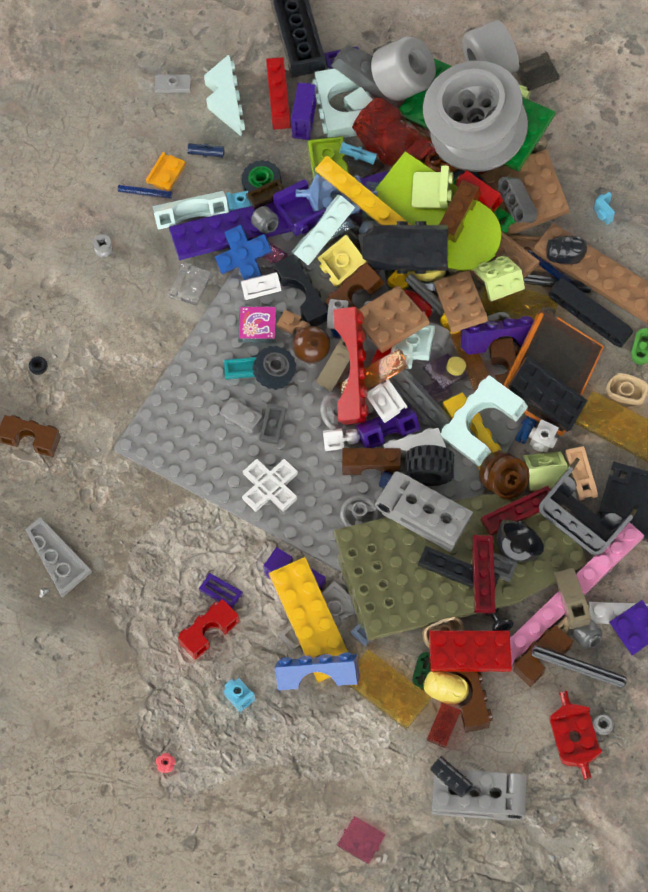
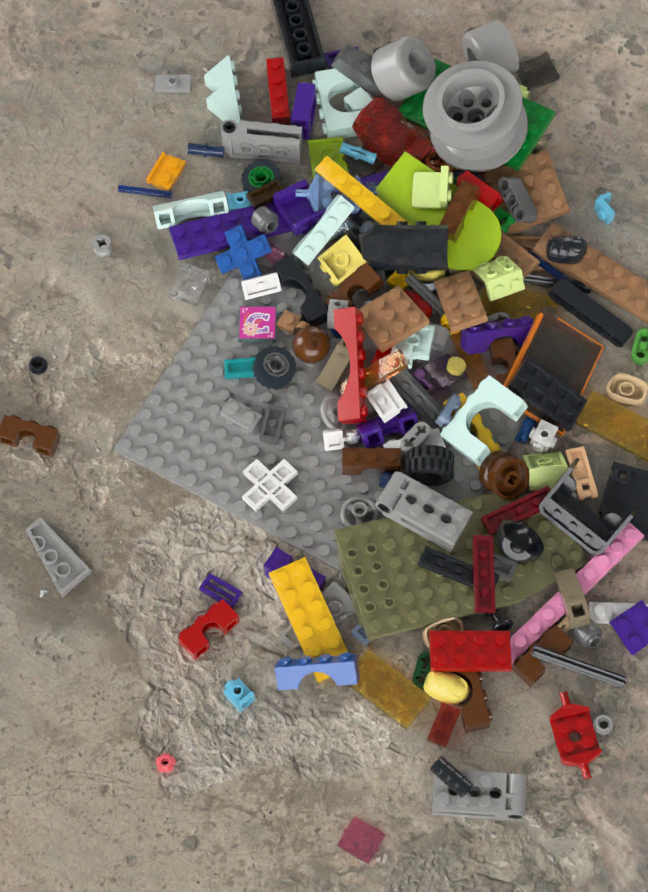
none -> light grey hinge [220,119,303,165]
none -> light grey beam [400,422,430,454]
none -> medium lavender hand [413,368,433,390]
none -> sand blue plate [435,392,462,427]

